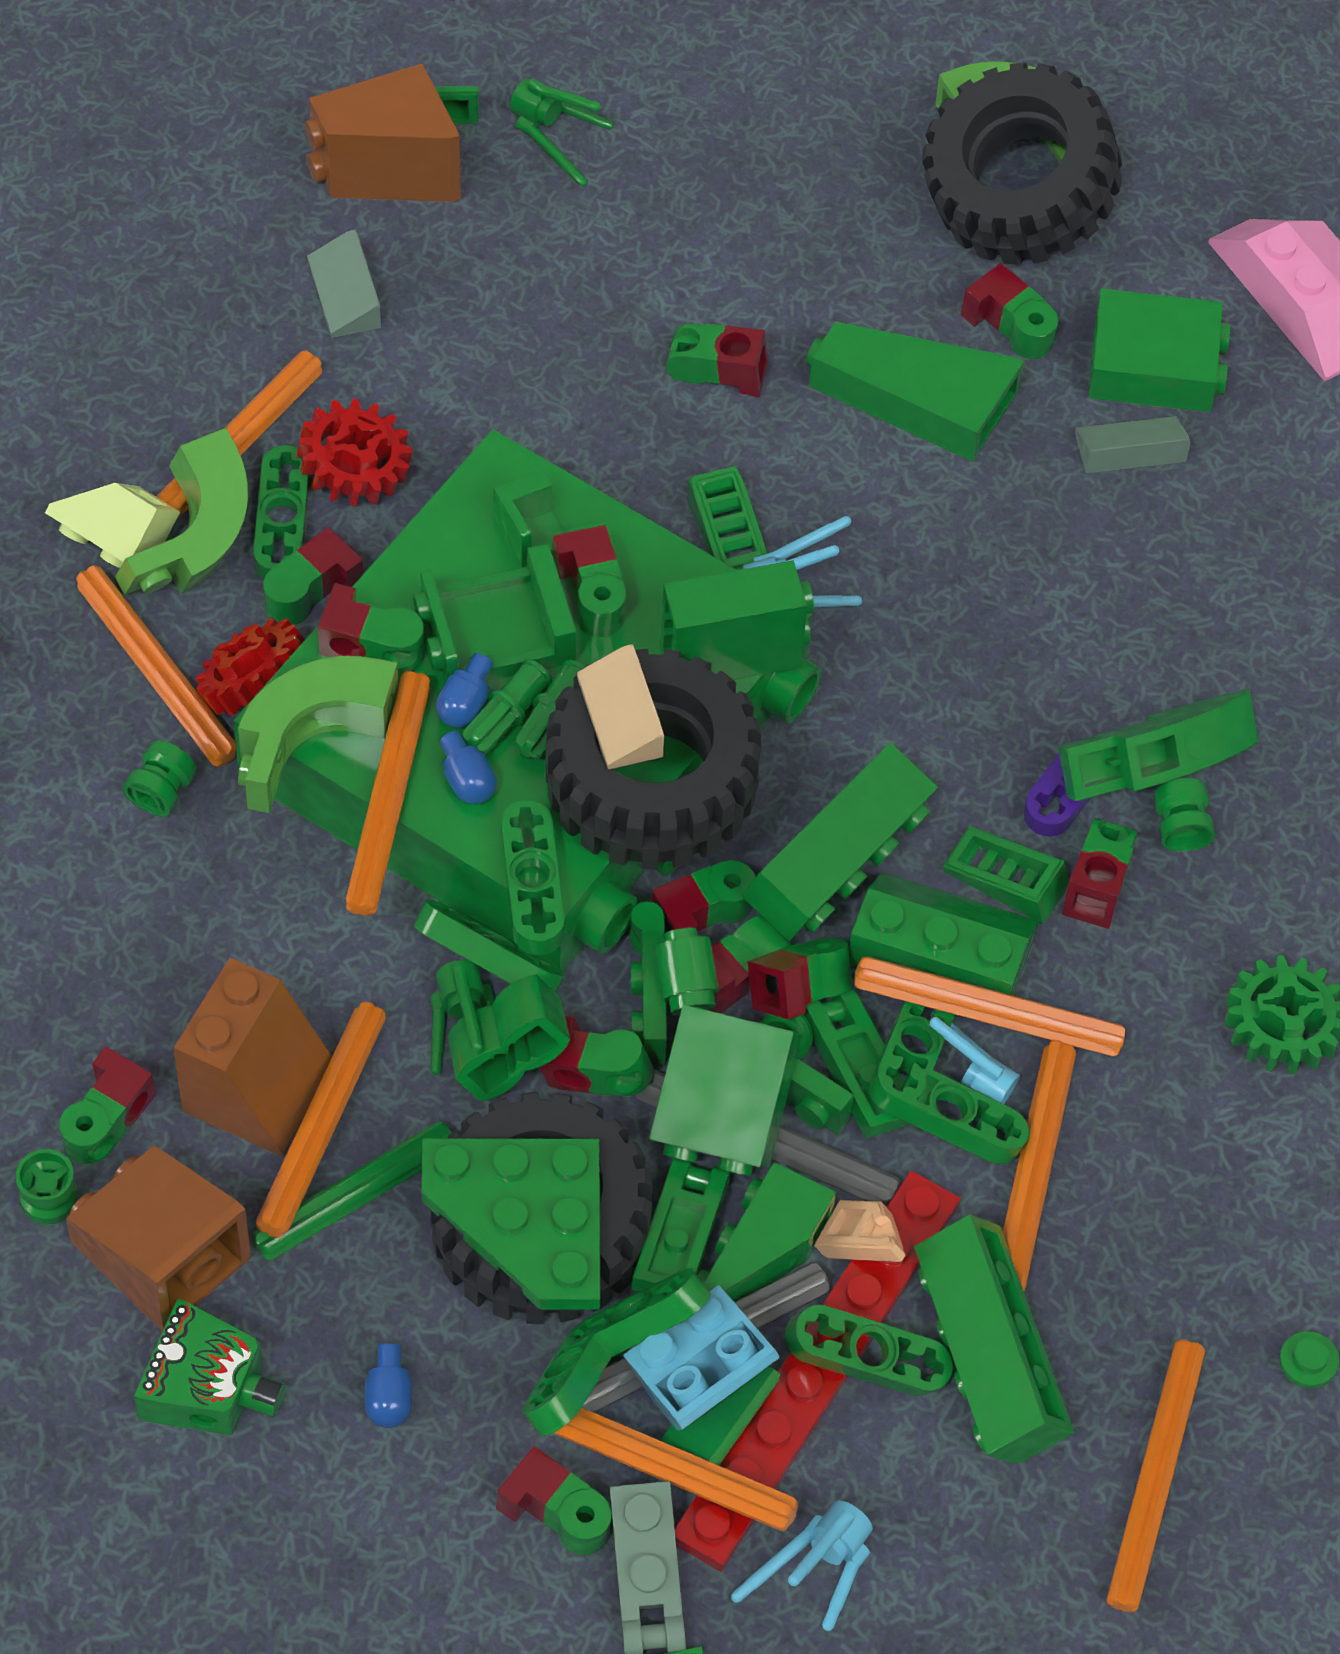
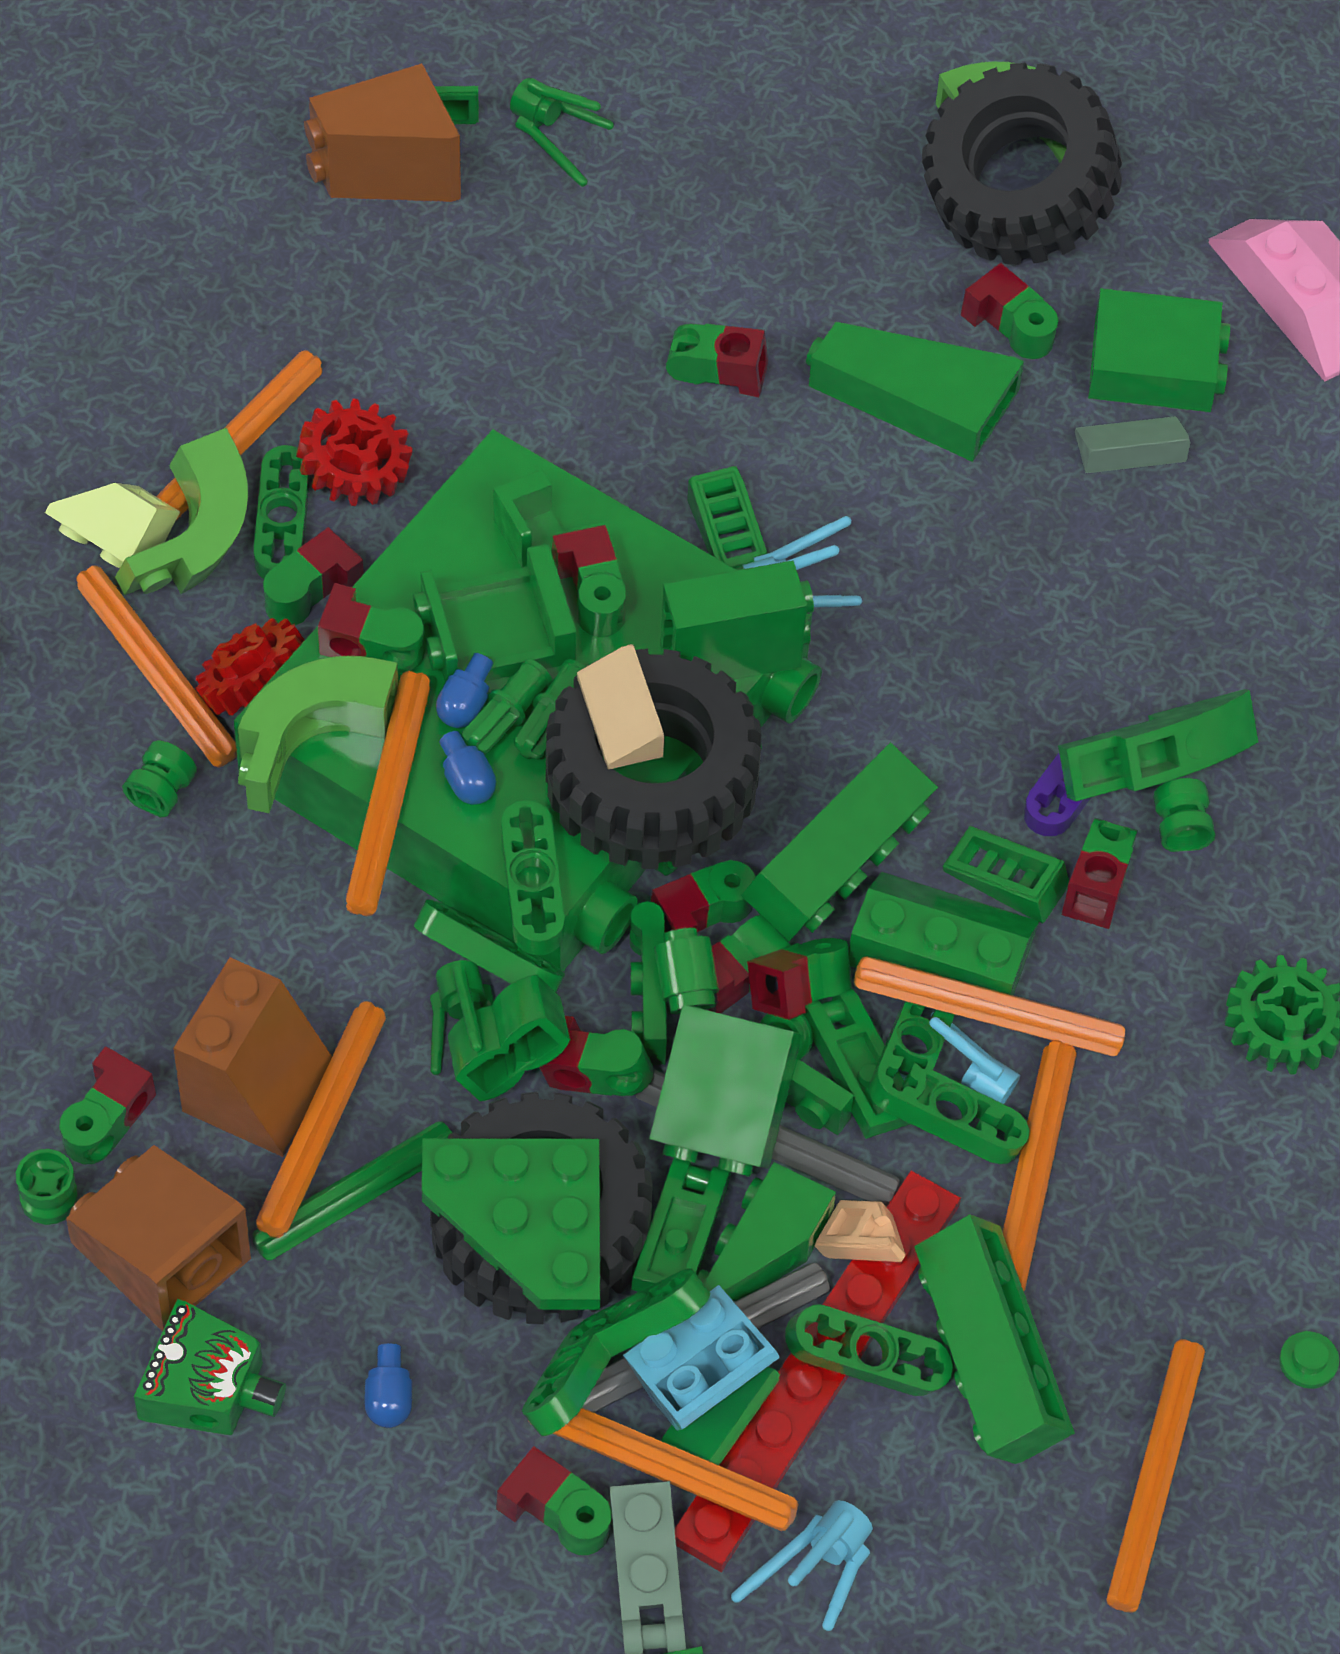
sand green slope [307,229,381,338] -> none

